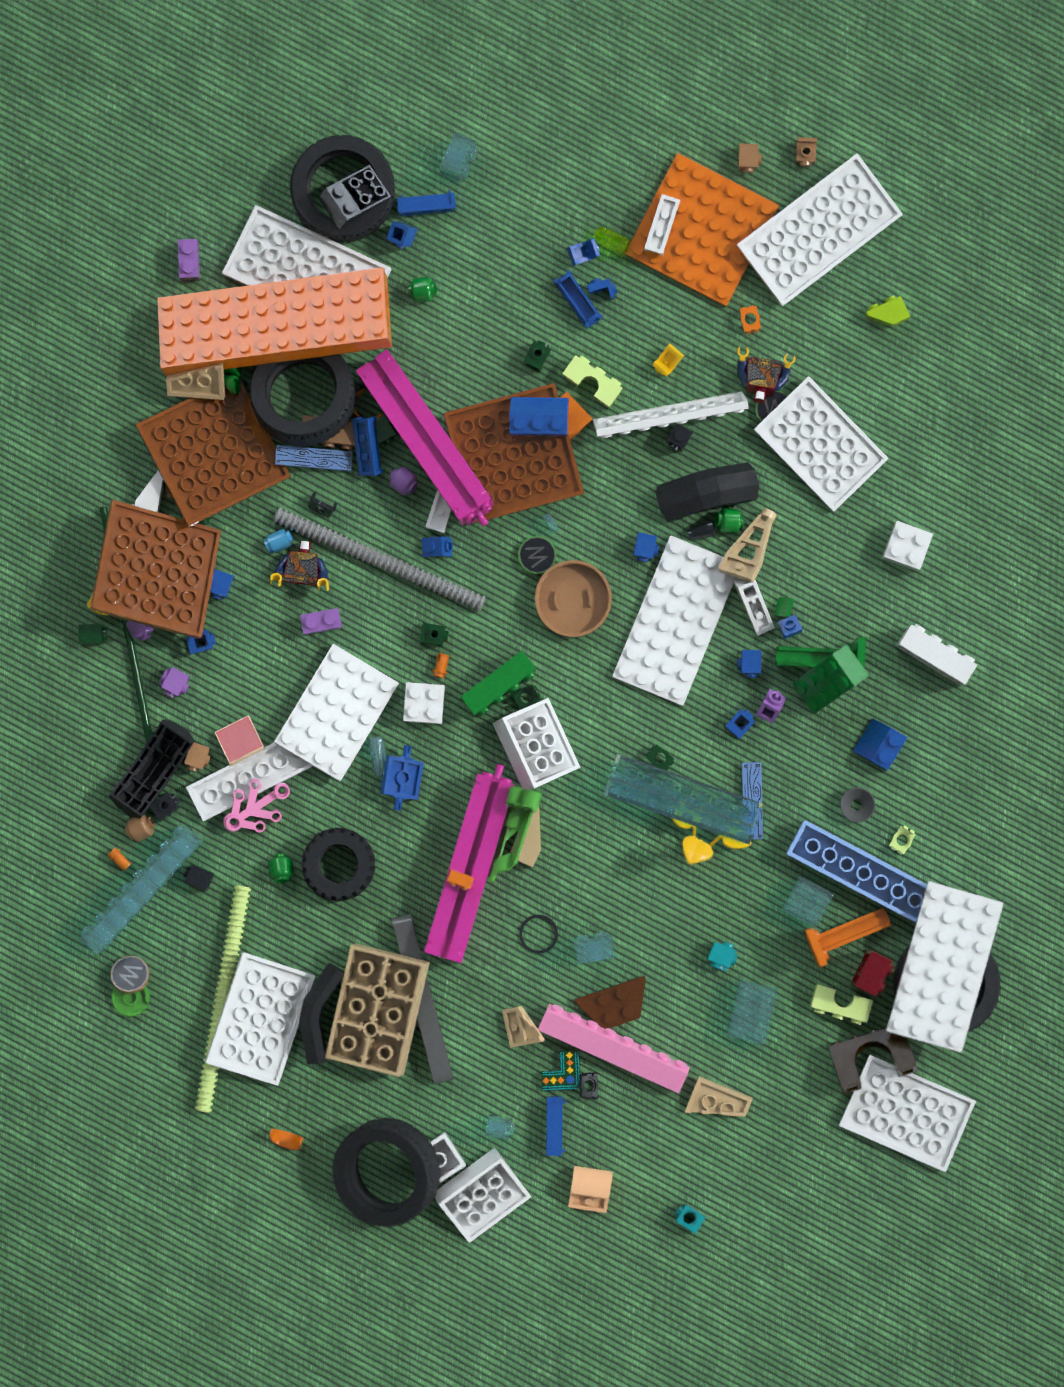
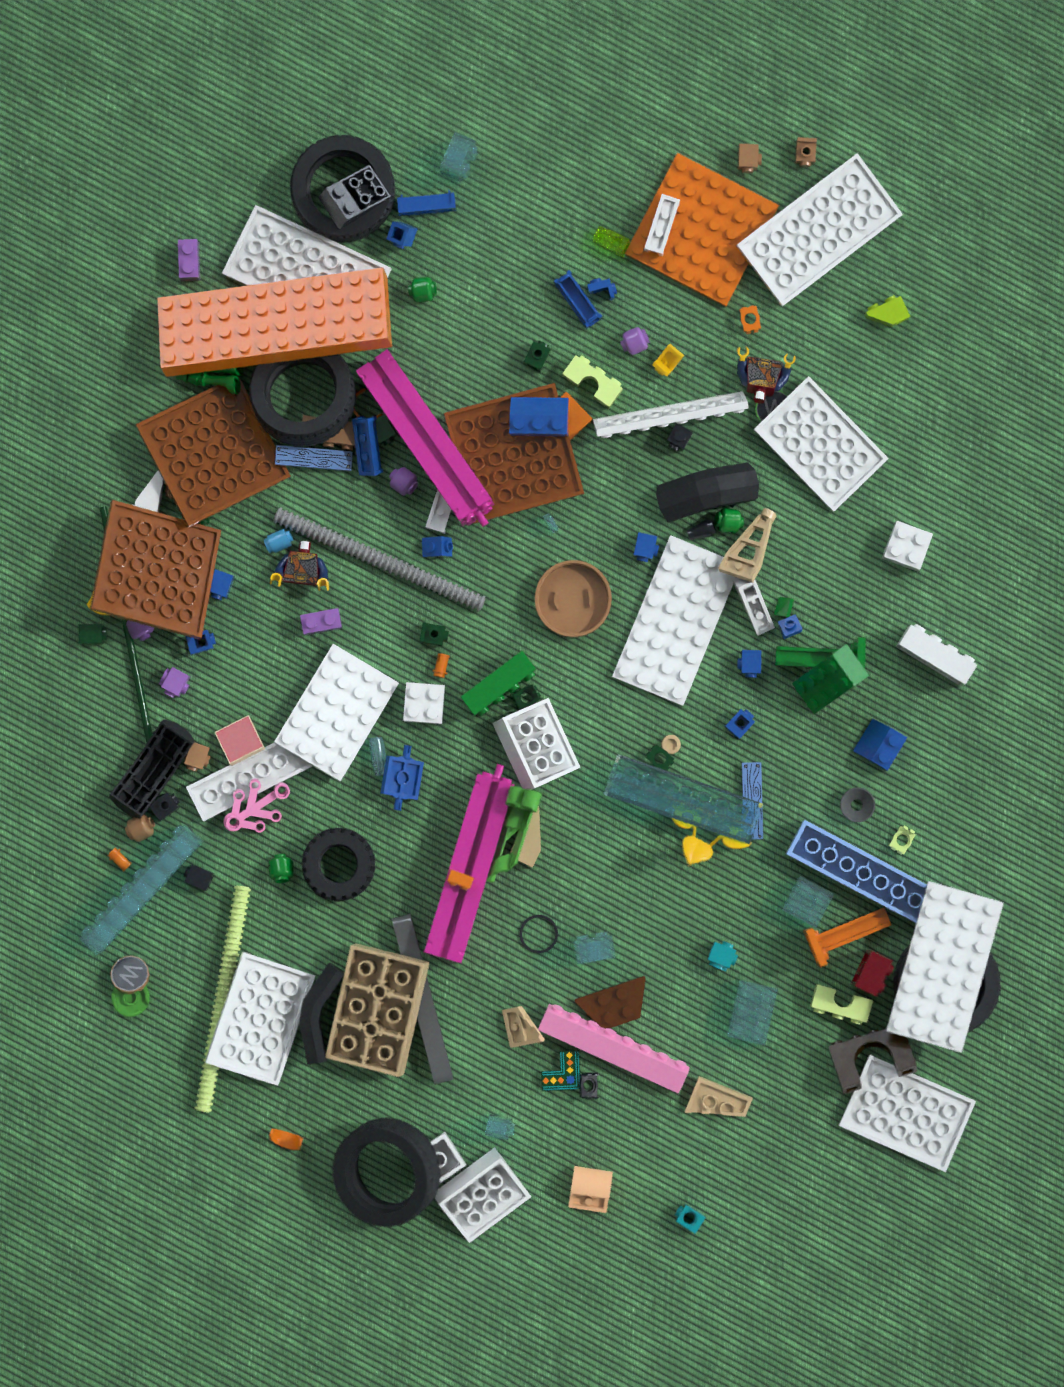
tan wing [166,363,225,400] -> none
black piece [308,492,337,518] -> none
black tile [518,536,556,575] -> none
blue container [546,1096,566,1156] -> none
blue bracket [567,238,600,266] -> none
medium lavender brick [756,689,786,724] -> none
none -> medium lavender head [620,327,650,355]
none -> tan tile [661,735,681,754]

